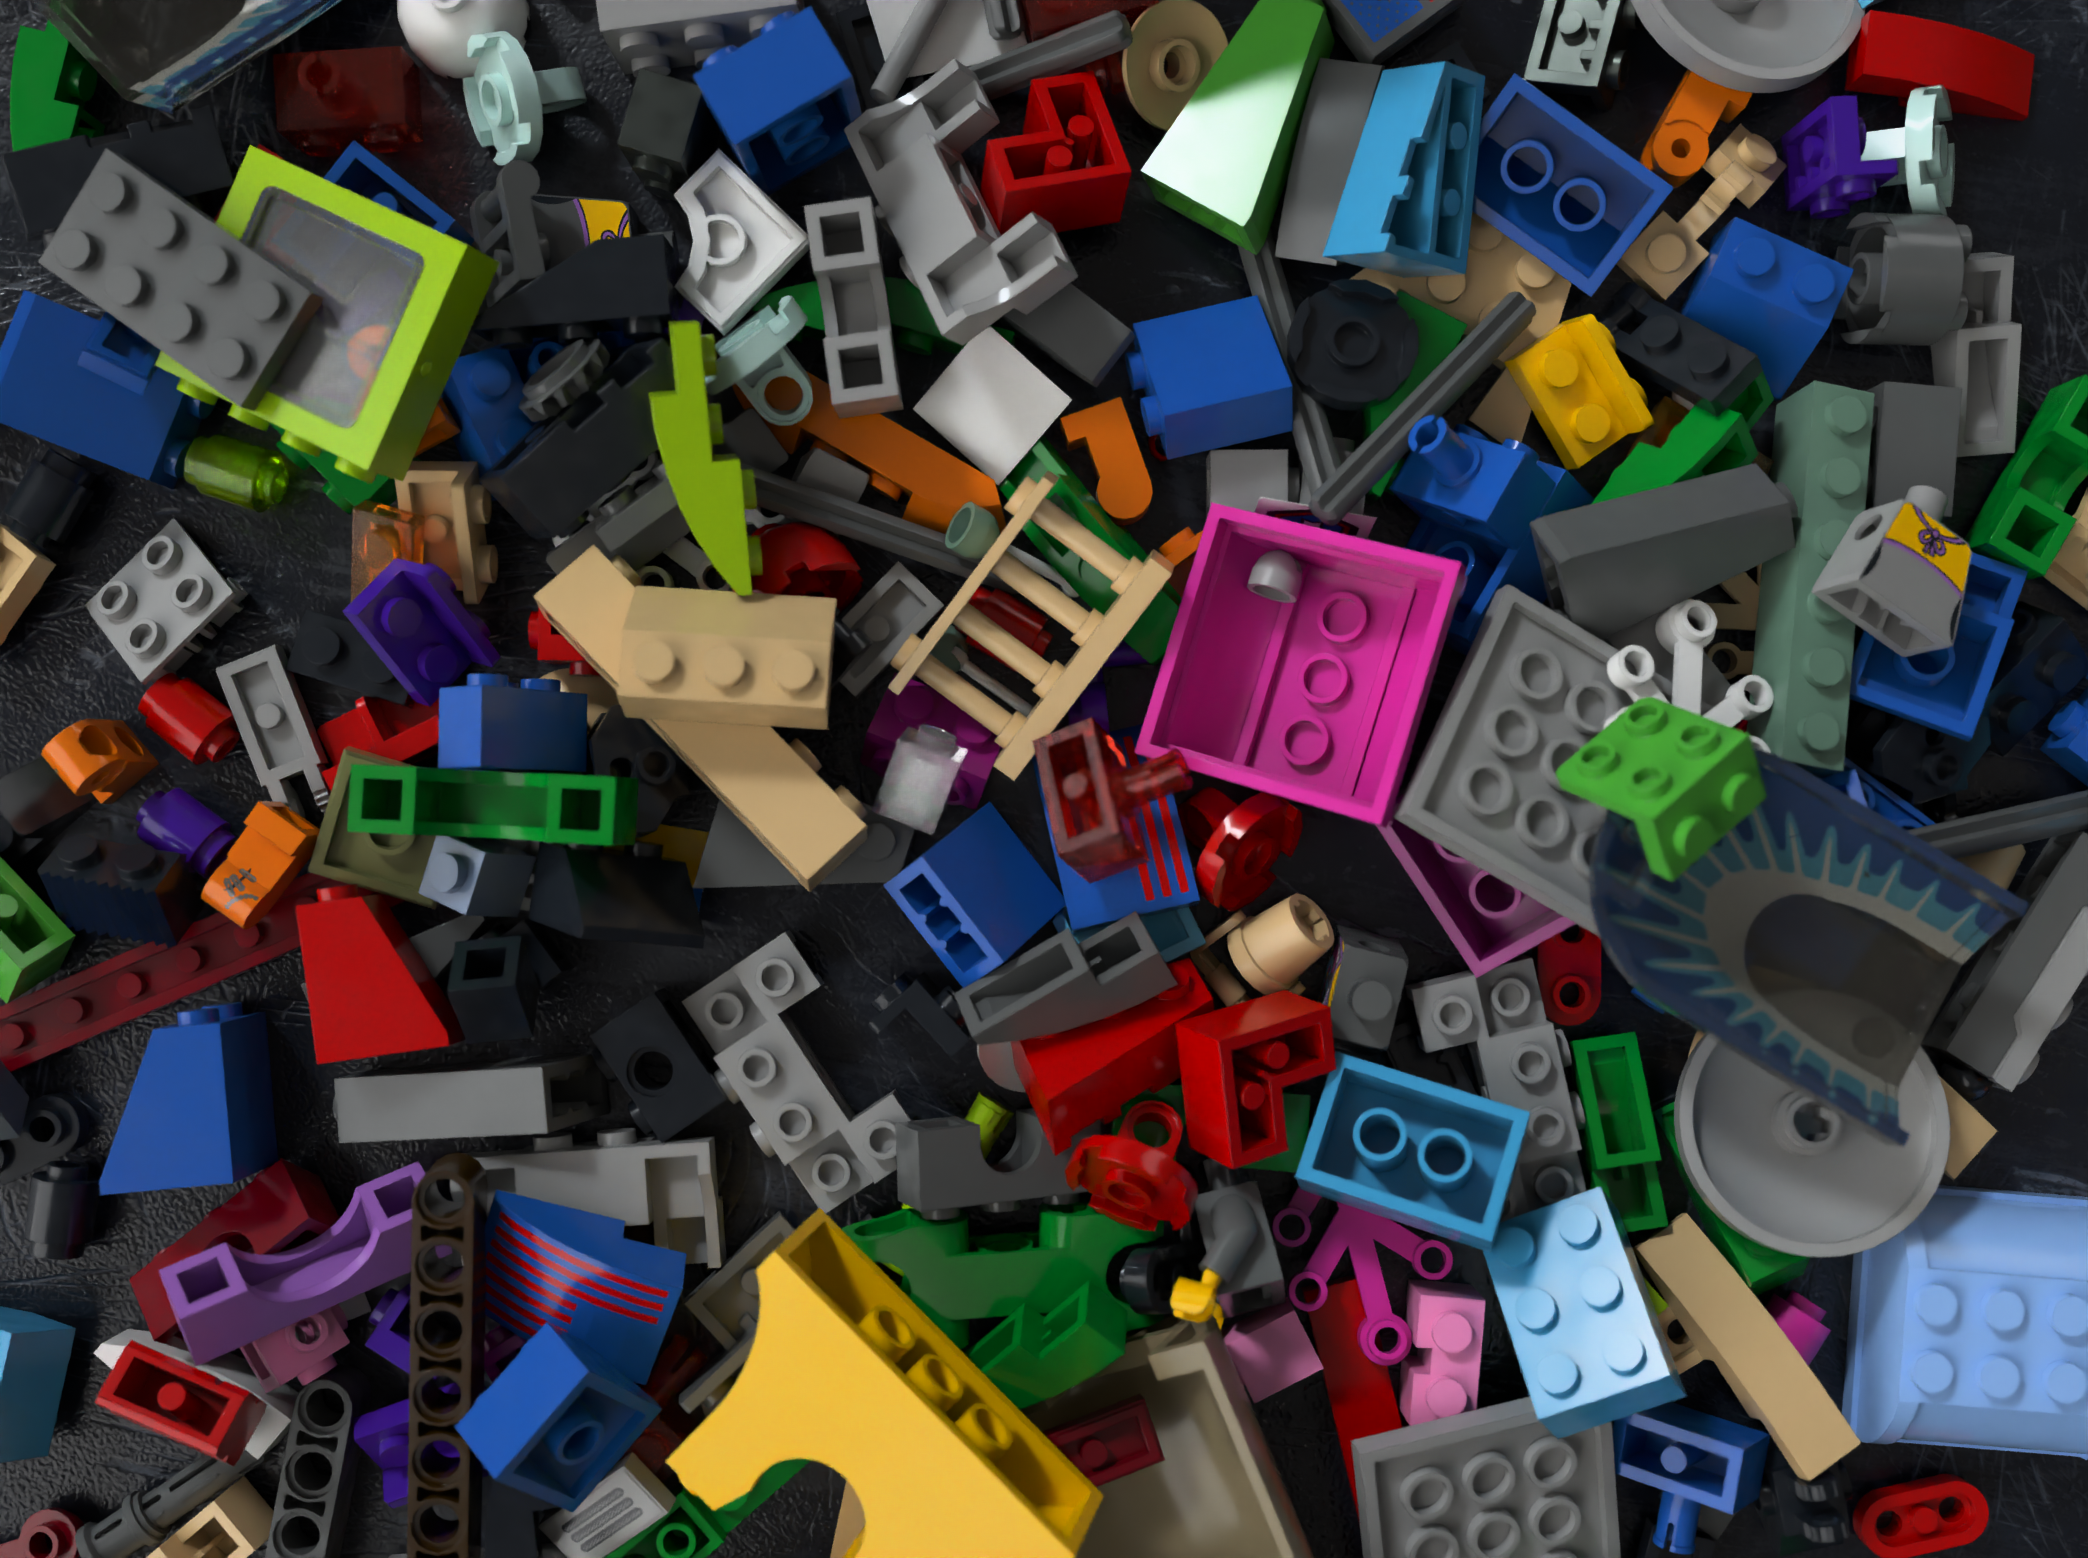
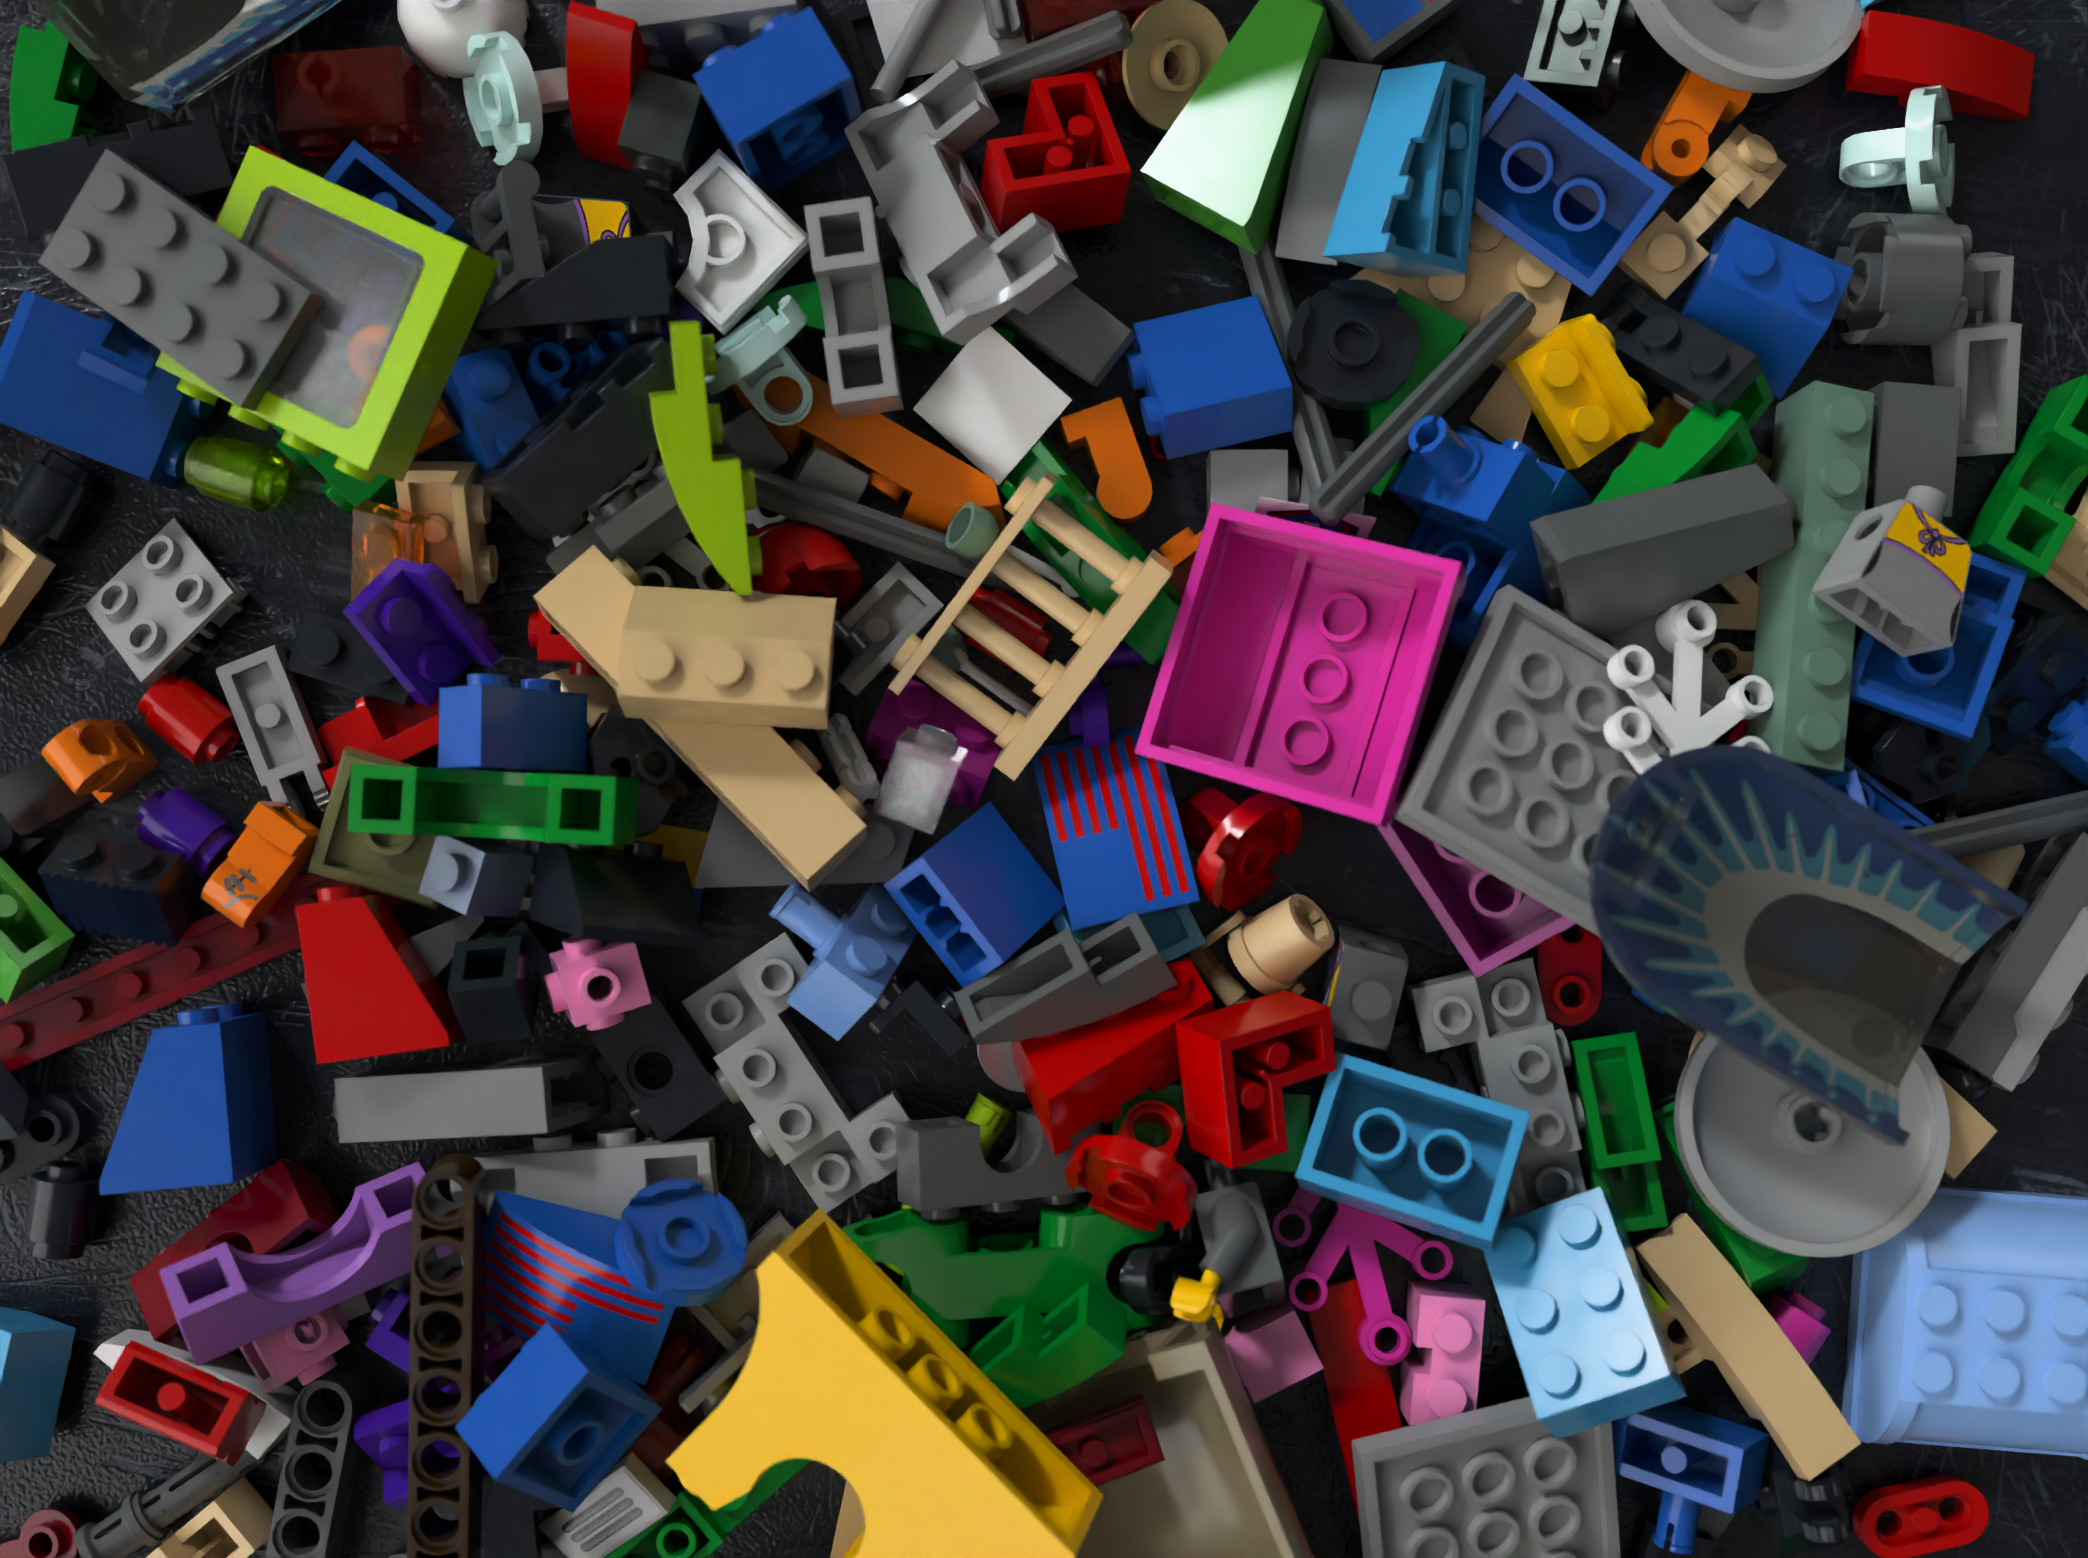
dark grey gear [519,339,611,422] -> none
clear red brick [1033,717,1193,884] -> none
light grey hinge [1247,550,1303,603] -> none
bright green bracket [1556,697,1767,882] -> none
dark purple bracket [1781,95,1899,219] -> none
none -> bright pink brick [543,936,652,1030]
none -> red slope [566,1,653,172]
none -> blue tile [613,1179,749,1307]
none -> medium blue brick [768,881,918,1041]
none -> white axle [815,713,881,804]

